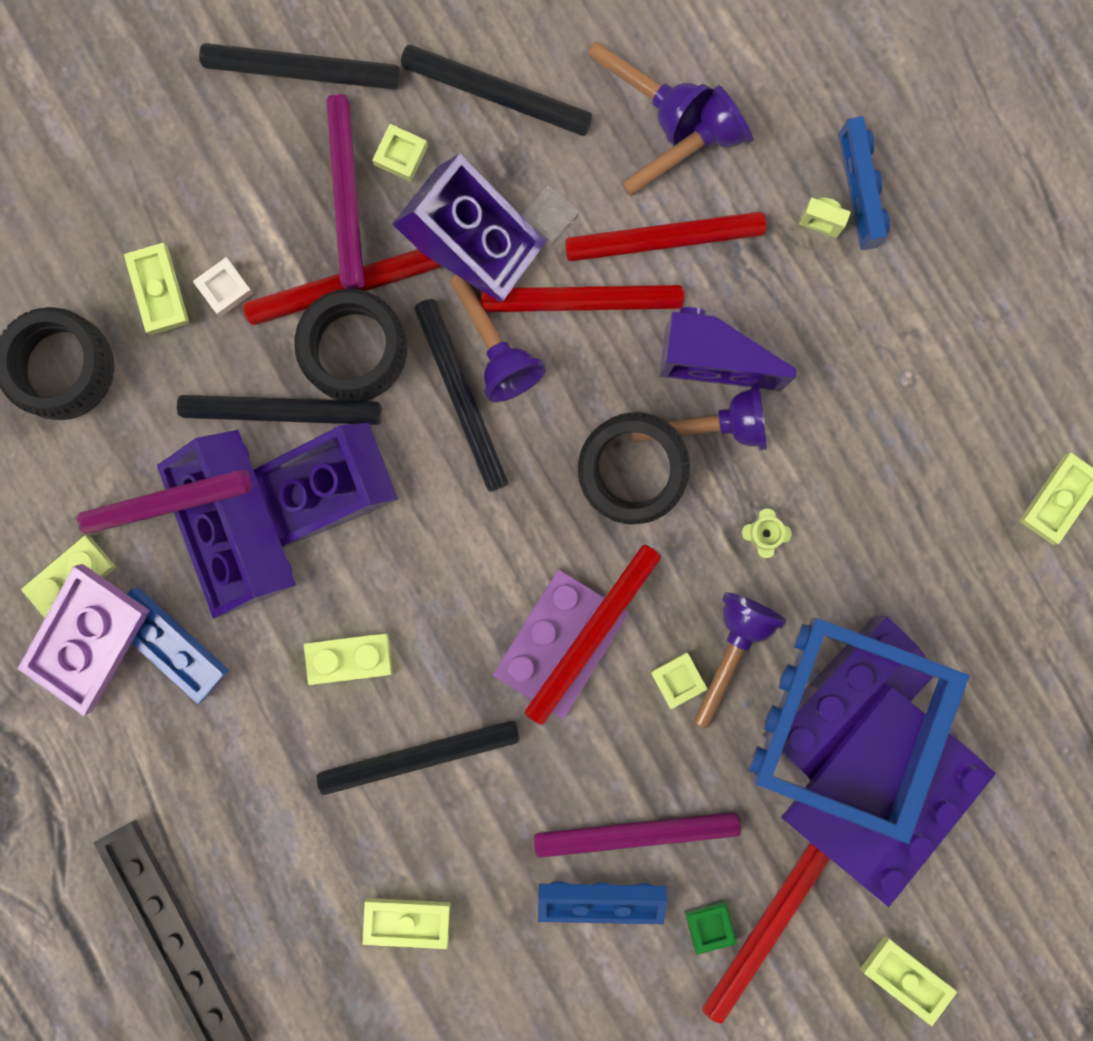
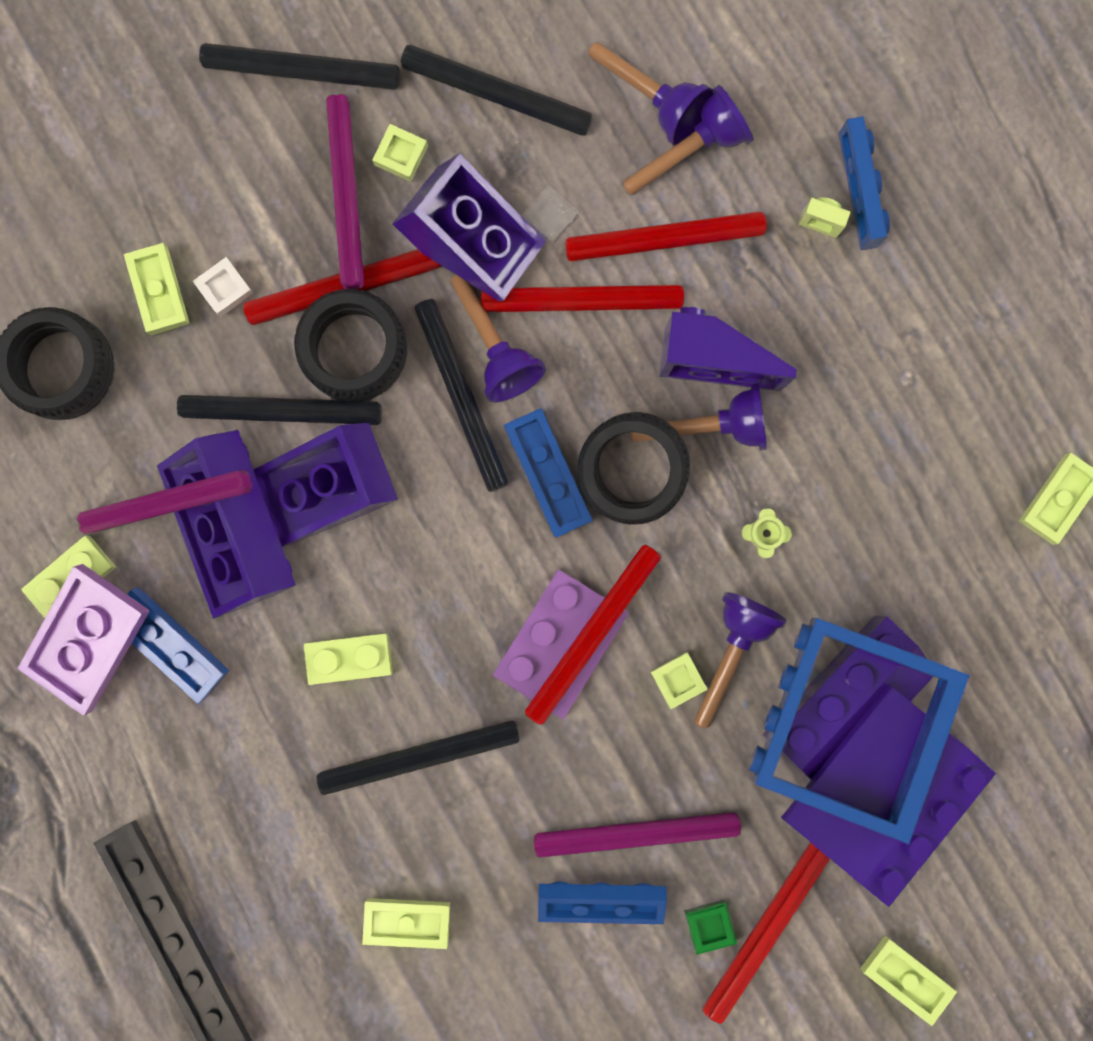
none -> blue plate [504,408,593,538]

